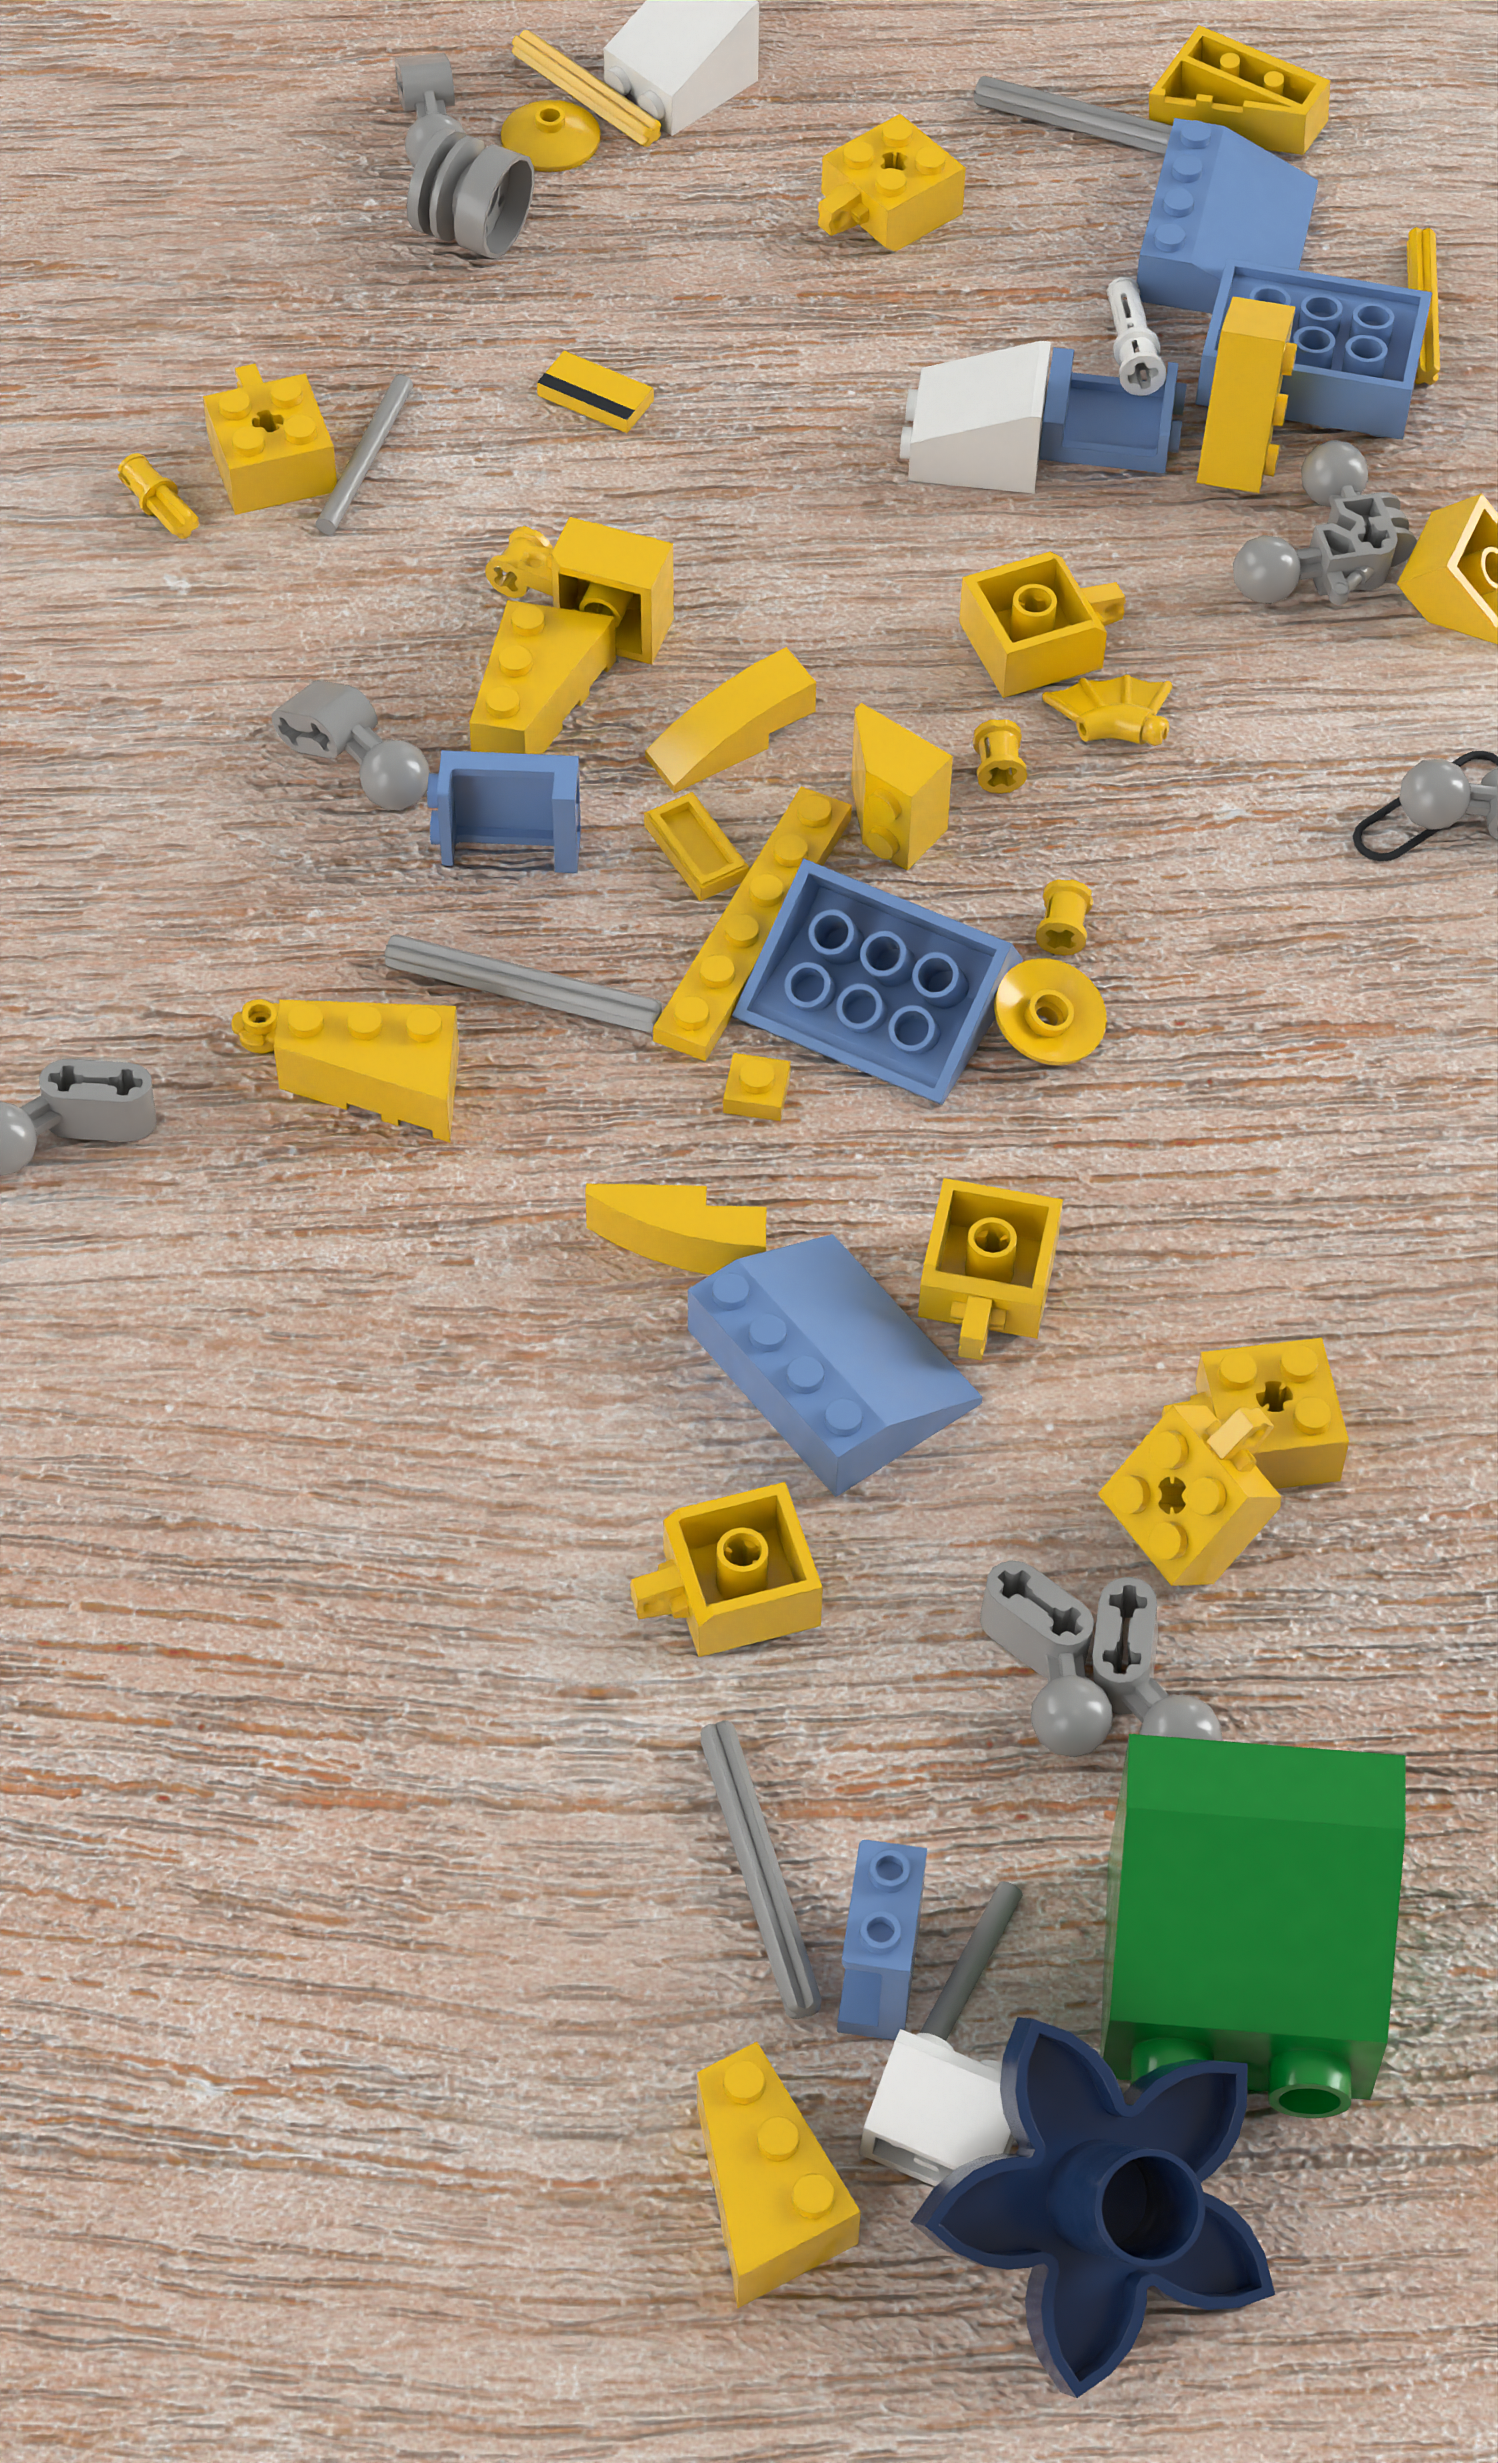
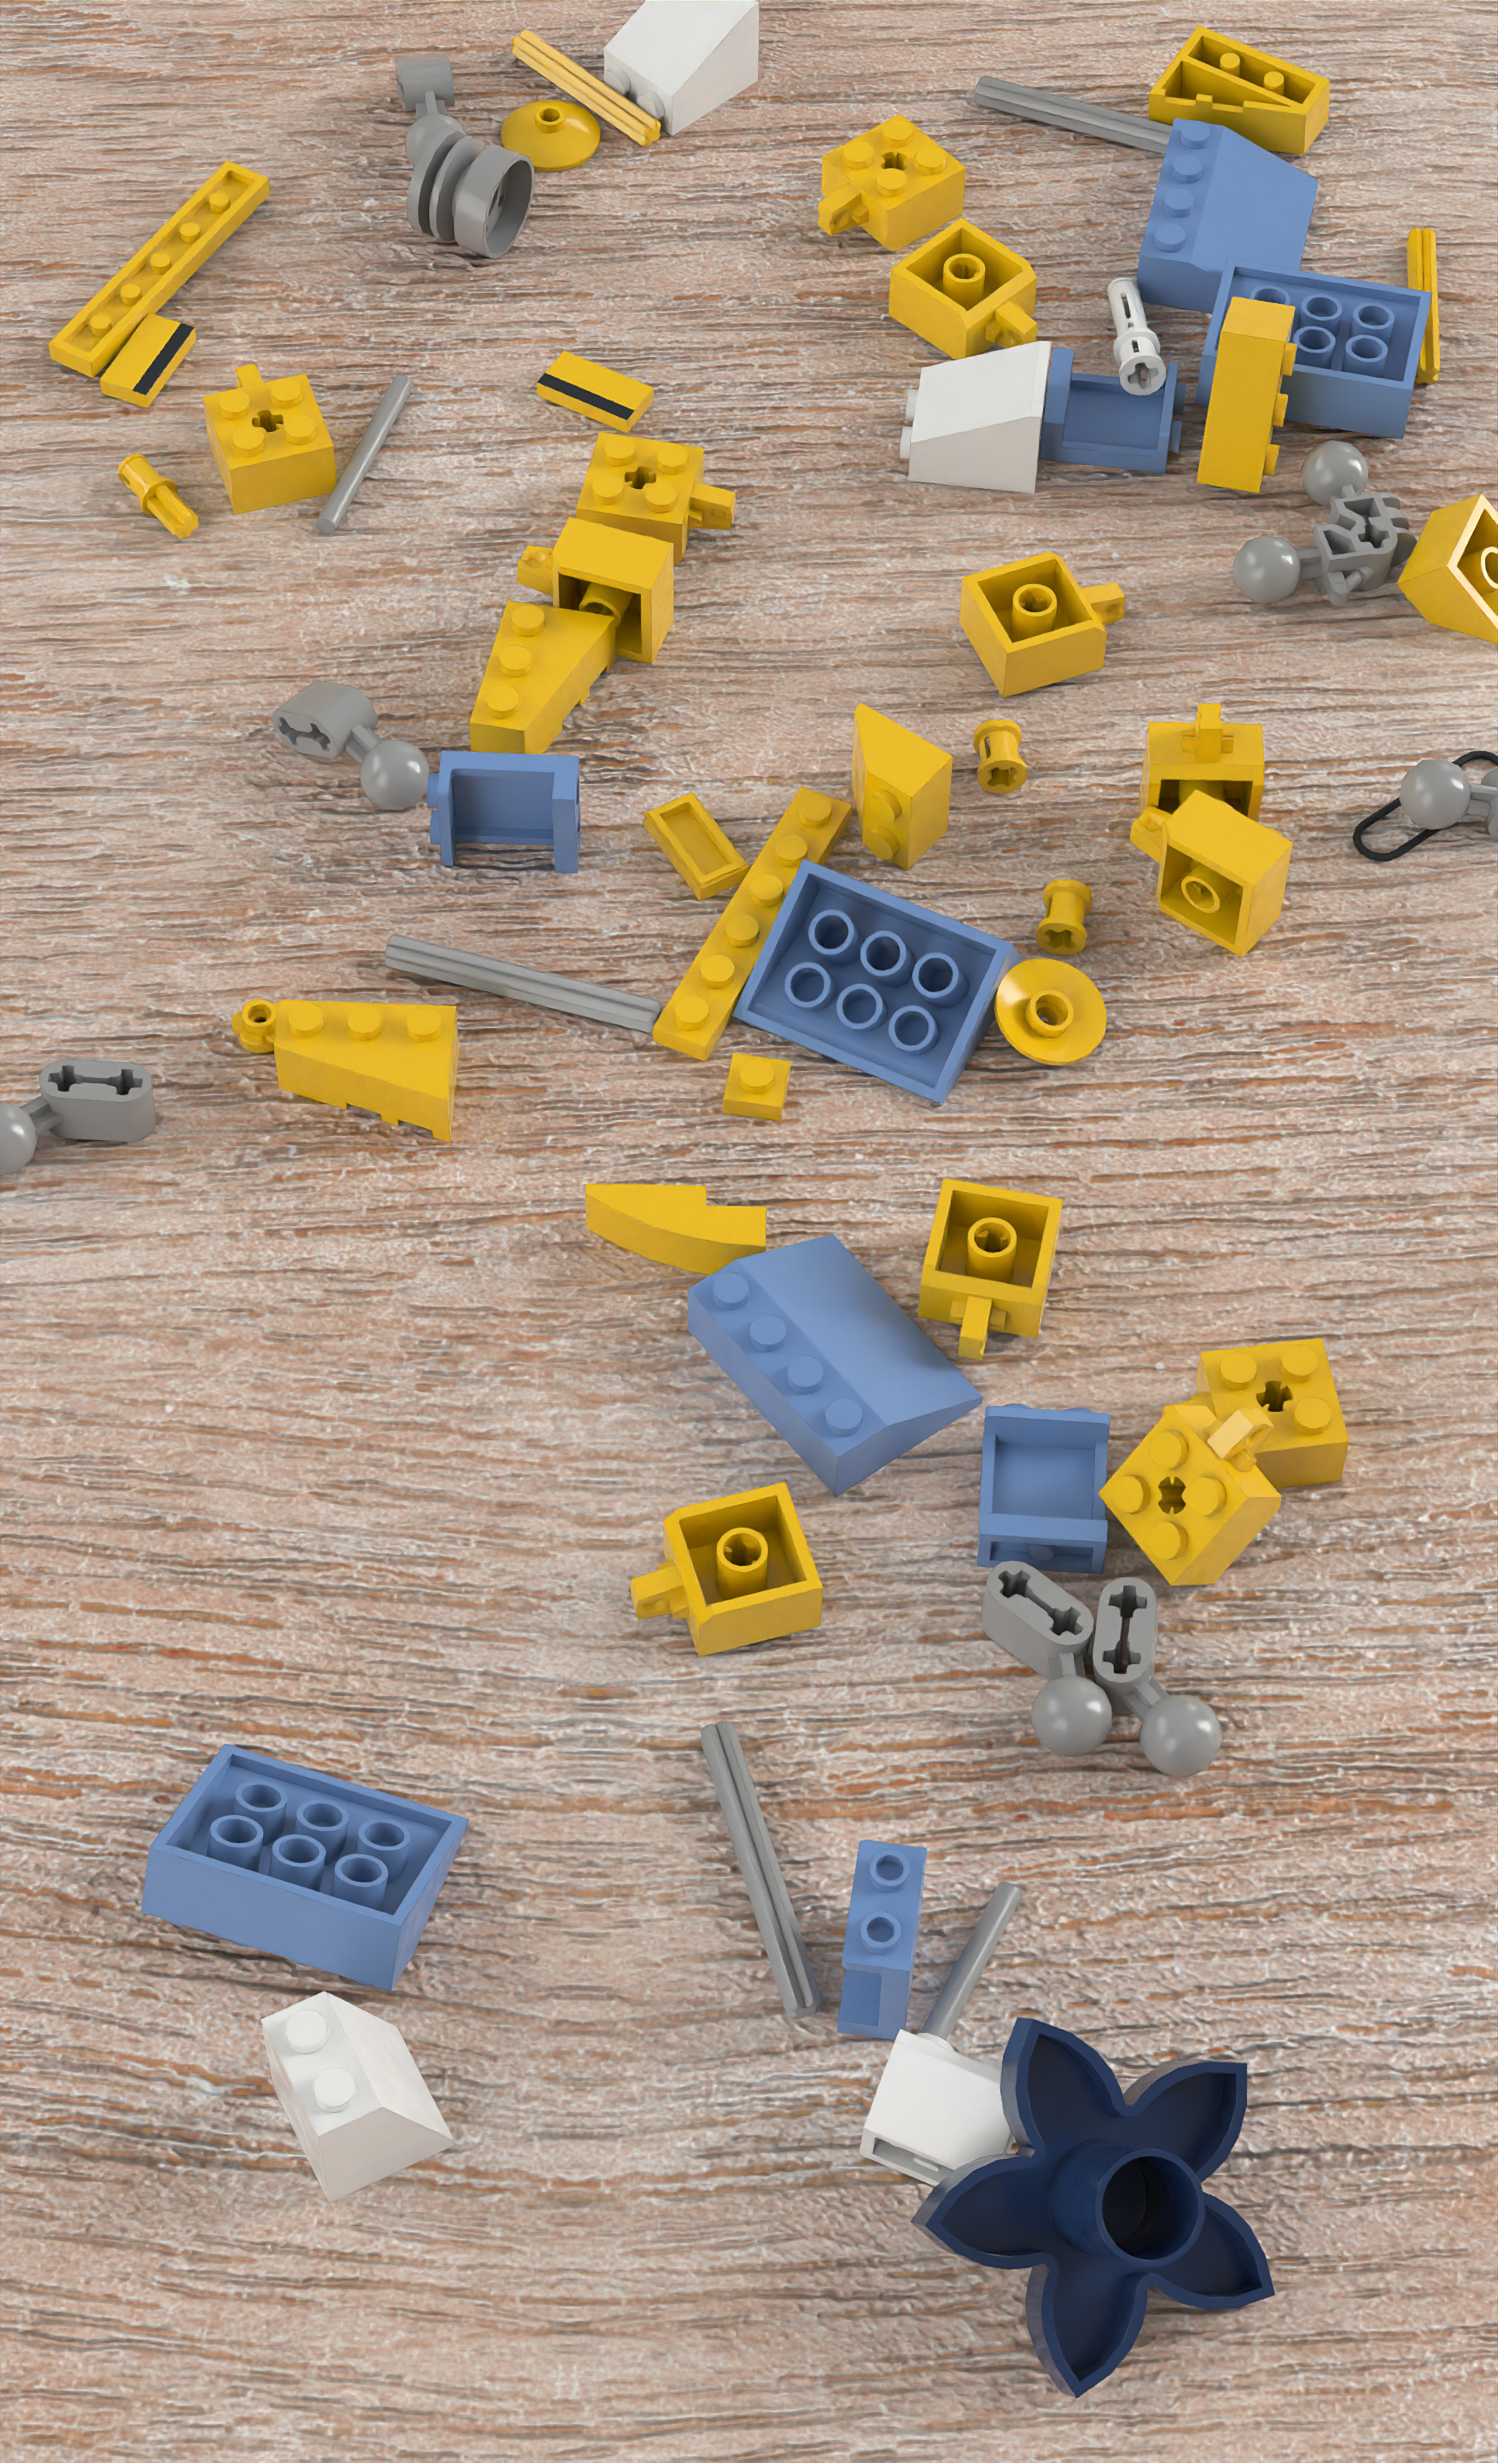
yellow bush [485,526,552,598] -> none
yellow slope [645,647,816,793] -> none
yellow wedge [697,2041,861,2309] -> none
yellow arm [1042,674,1173,746] -> none
green slope [1100,1734,1406,2118] -> none
none -> yellow plate [48,160,270,378]
none -> yellow tile [99,313,196,408]
none -> medium blue slope [141,1743,468,1991]
none -> white slope [261,1991,454,2203]
none -> yellow hinge [576,432,736,565]
none -> yellow hinge [889,217,1038,360]
none -> medium blue panel [977,1403,1110,1575]
none -> yellow hinge [1129,789,1293,958]
none -> yellow hinge [1139,703,1265,823]

